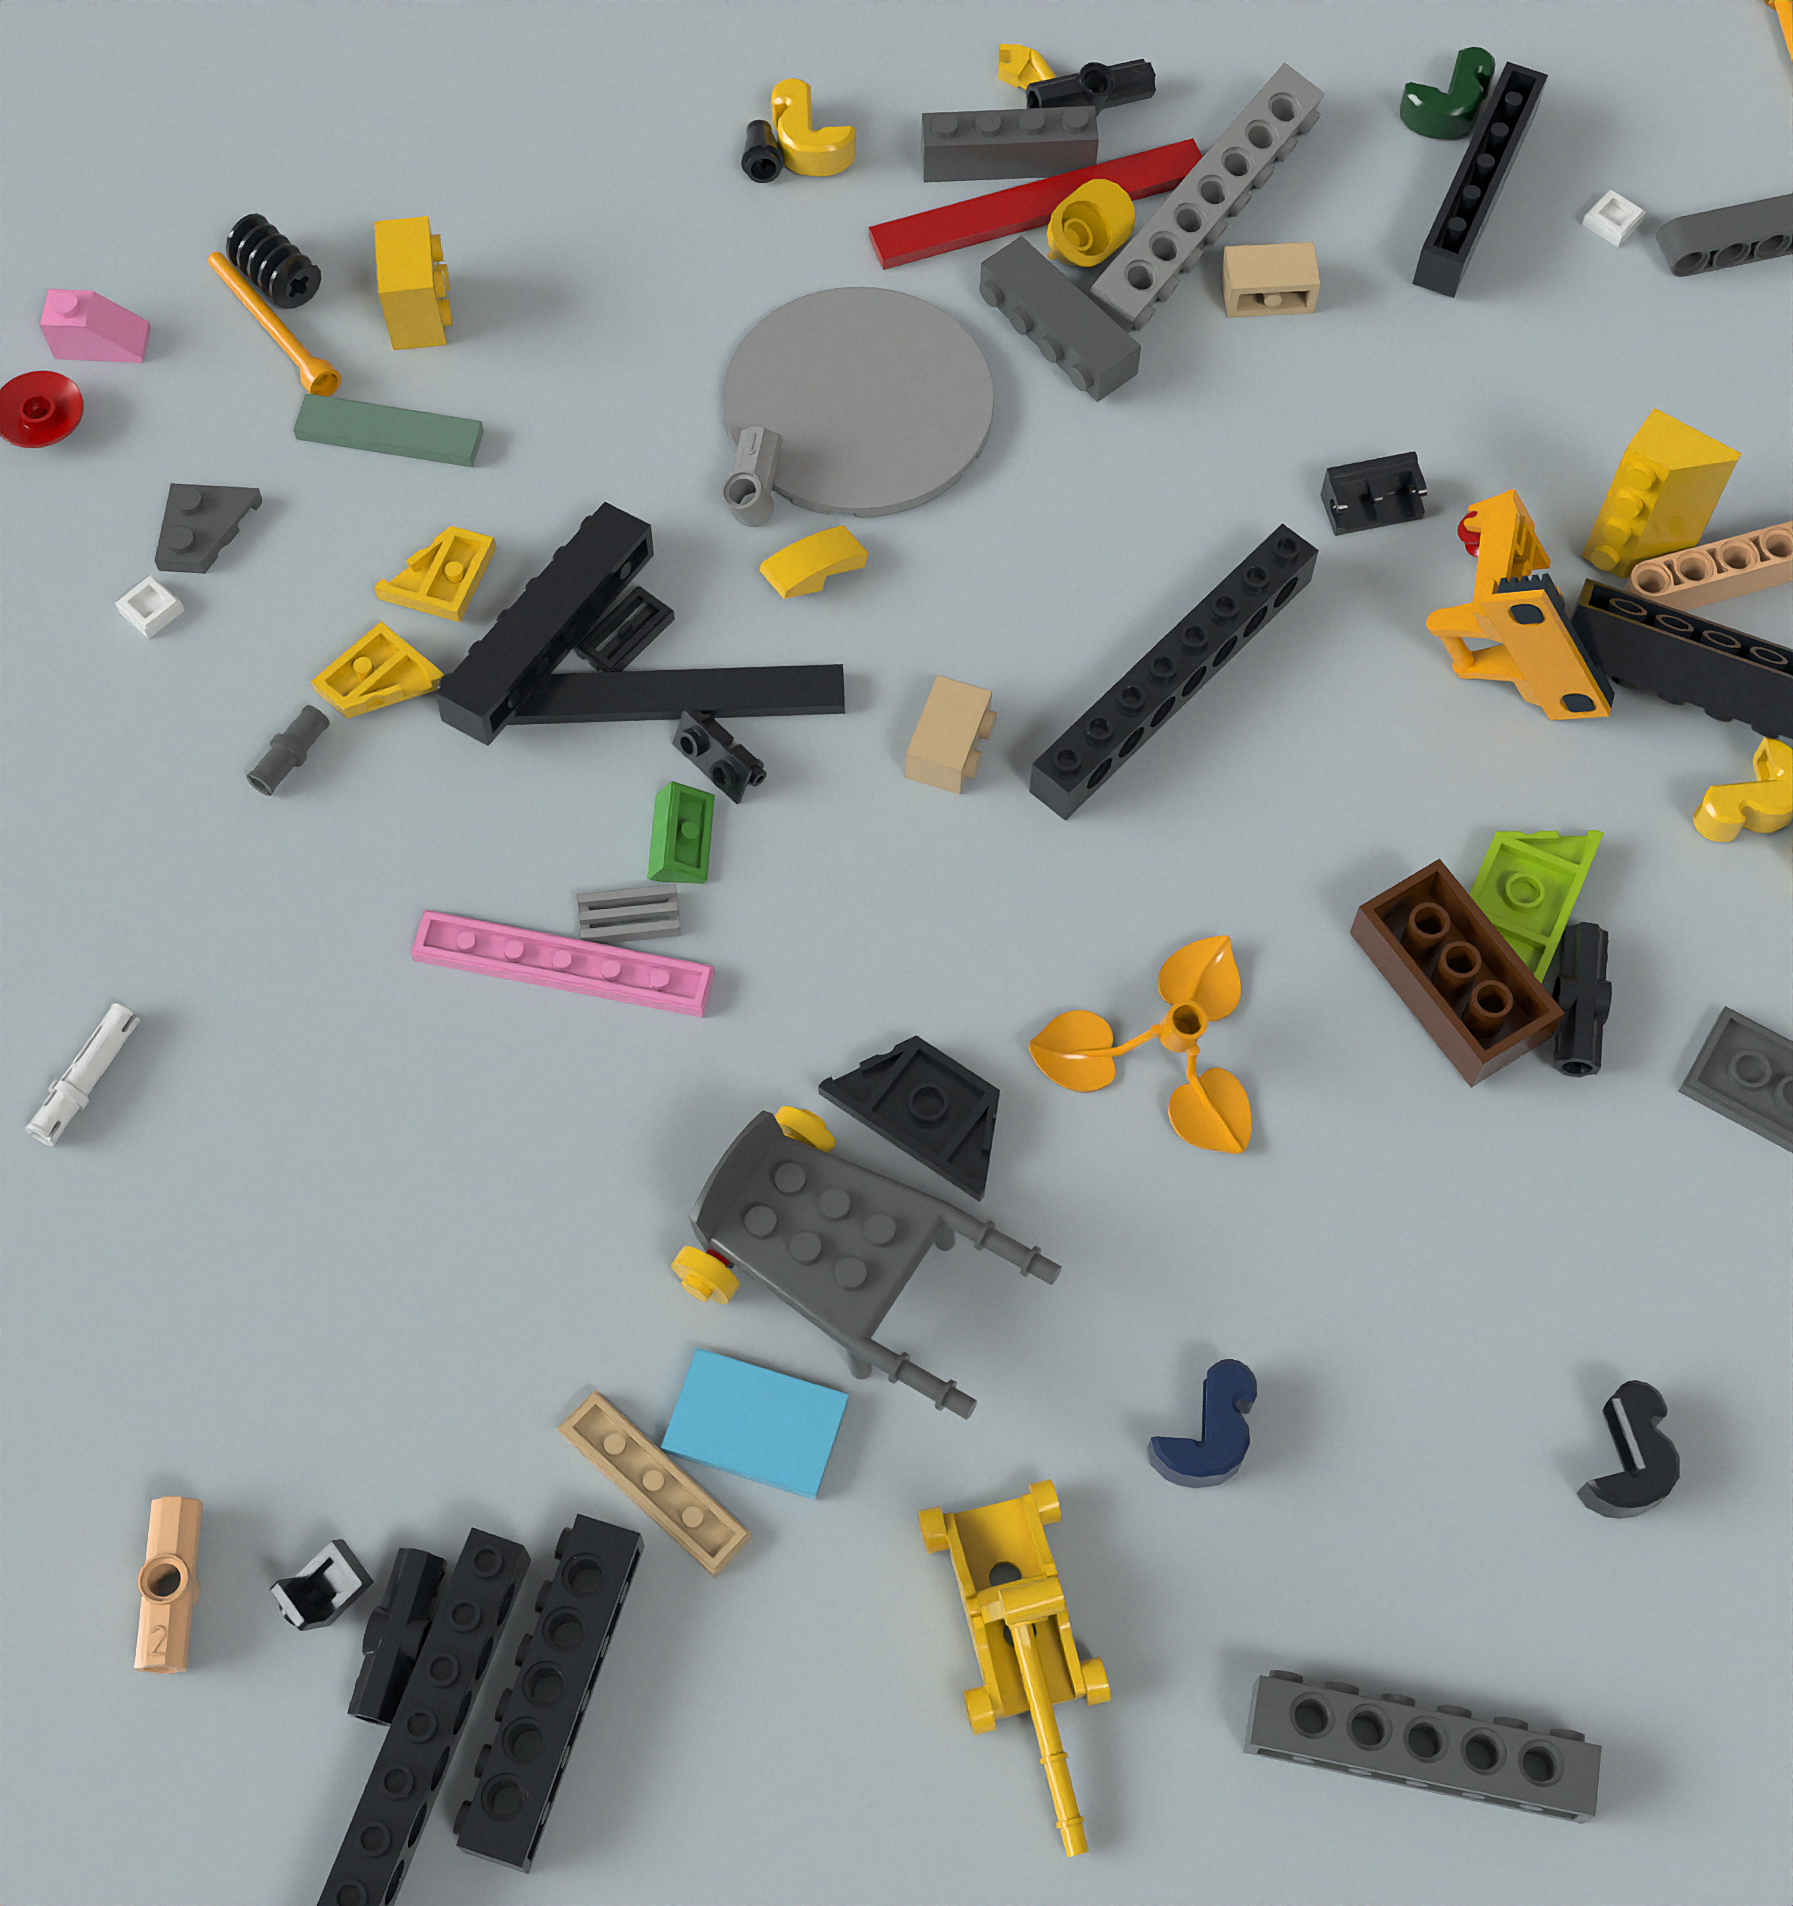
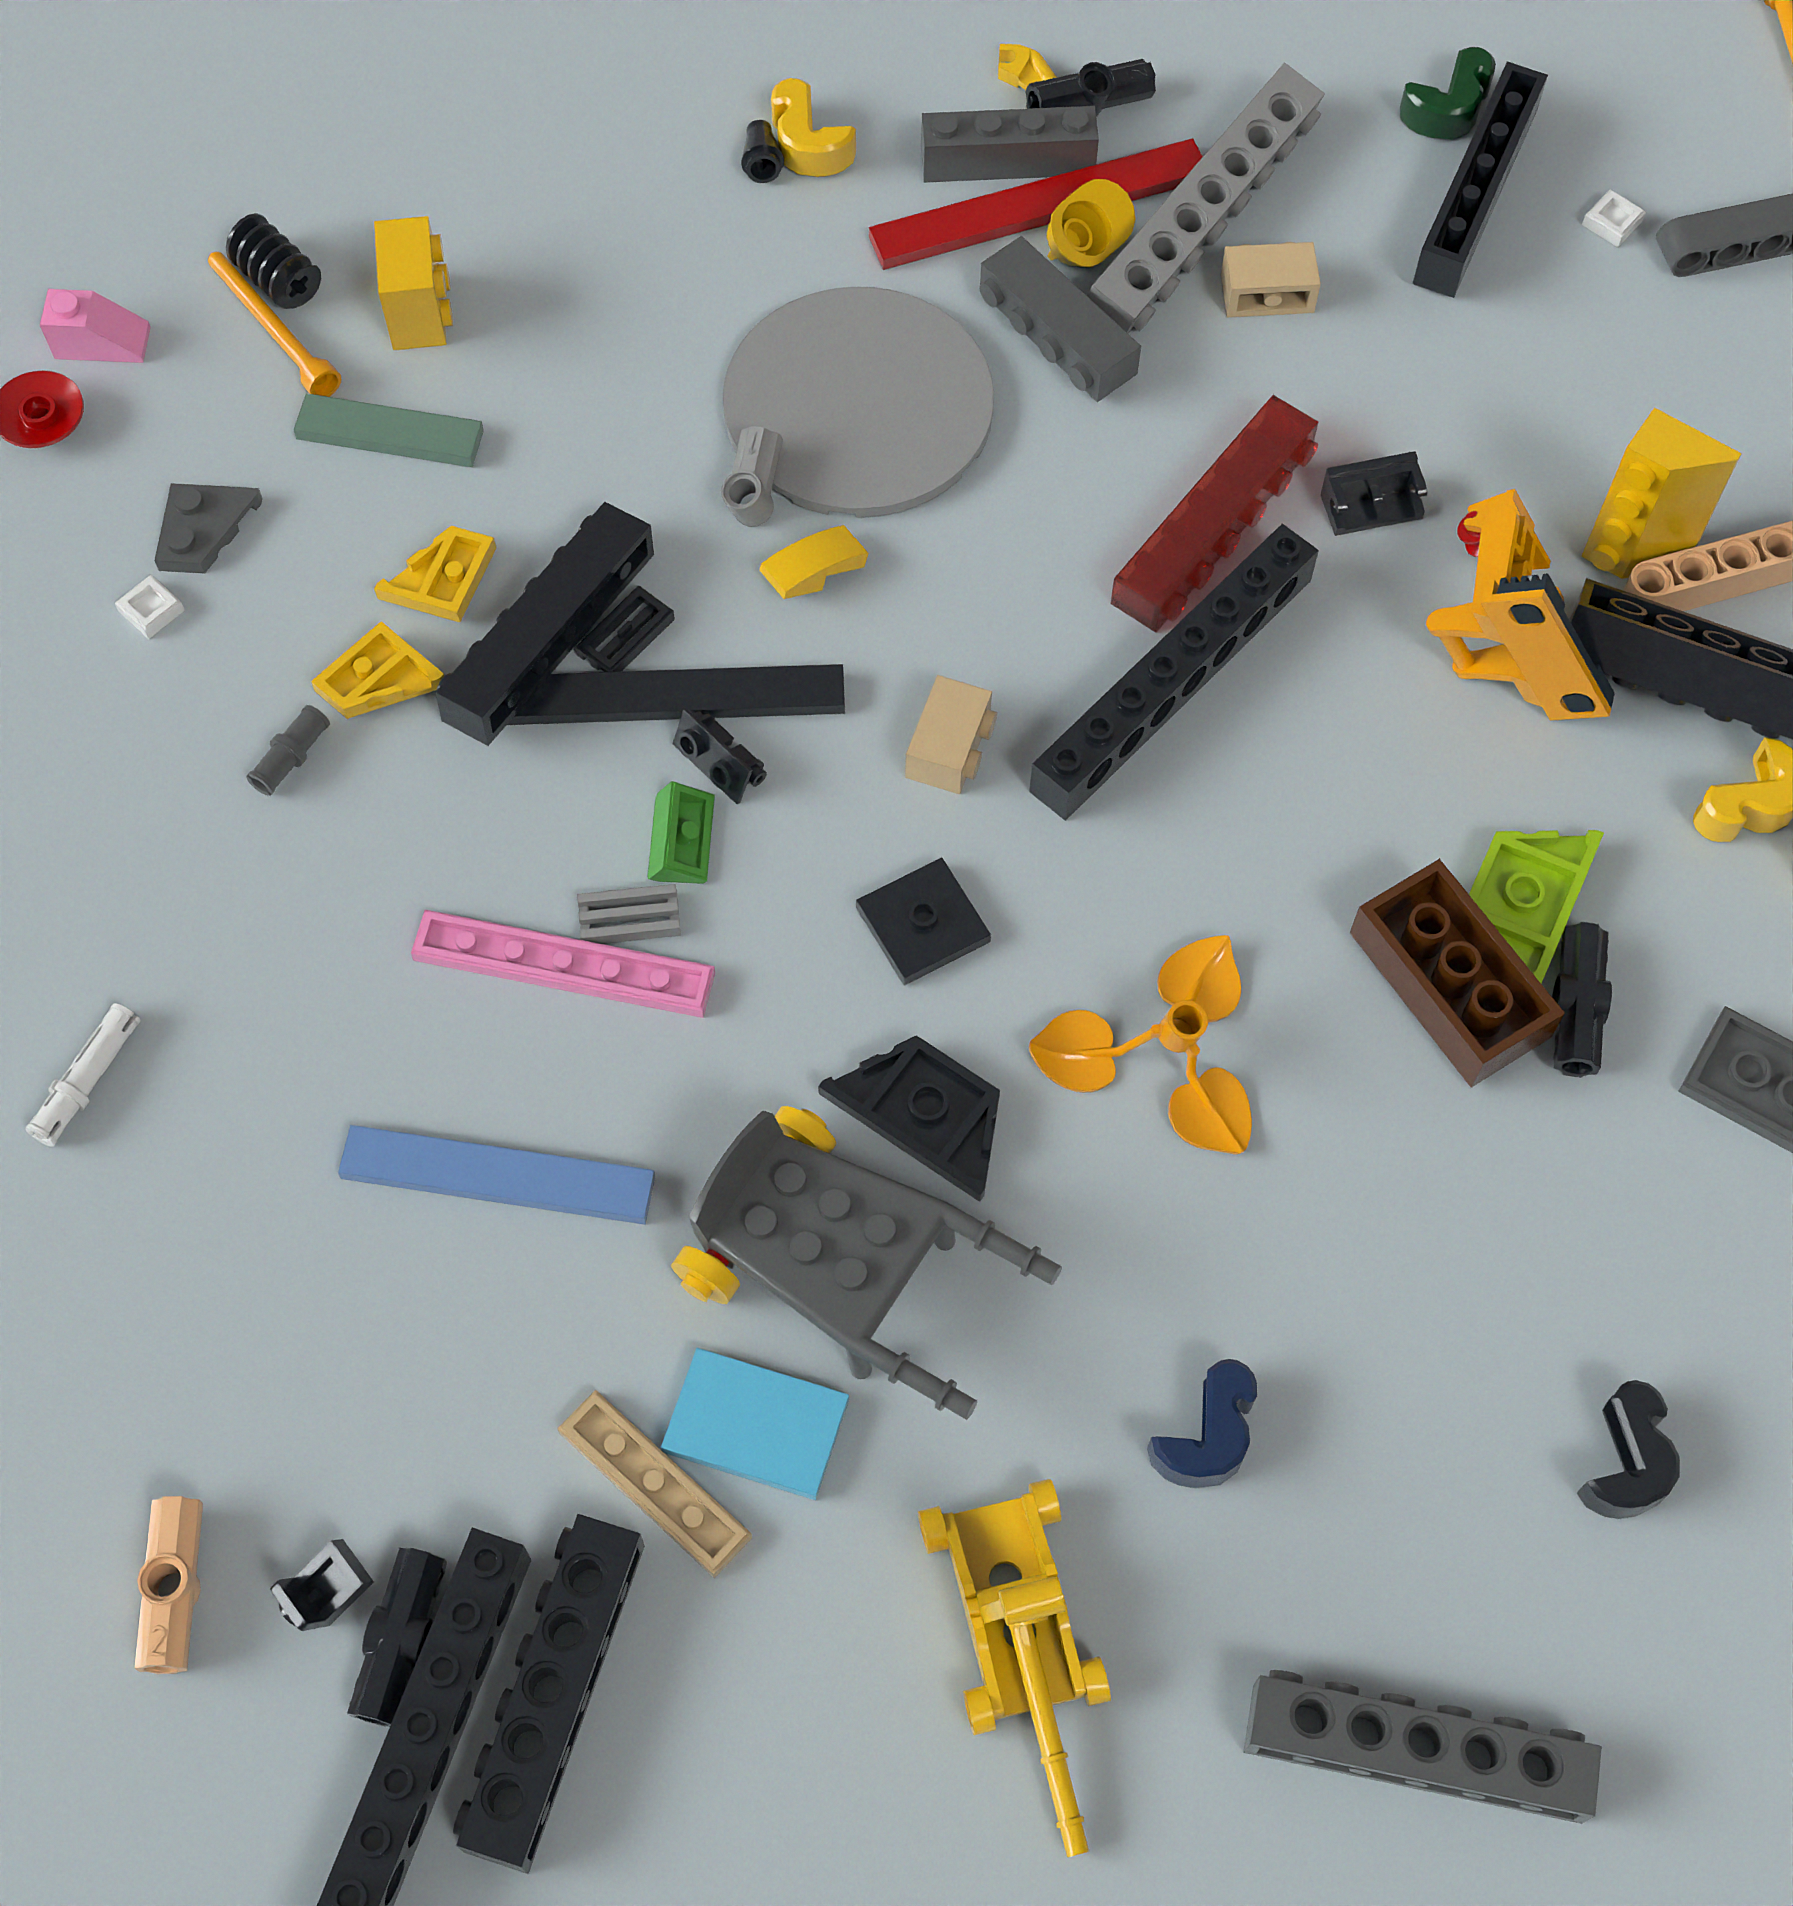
none -> medium blue tile [338,1125,656,1225]
none -> black plate [856,857,991,986]
none -> clear red brick [1110,395,1319,633]

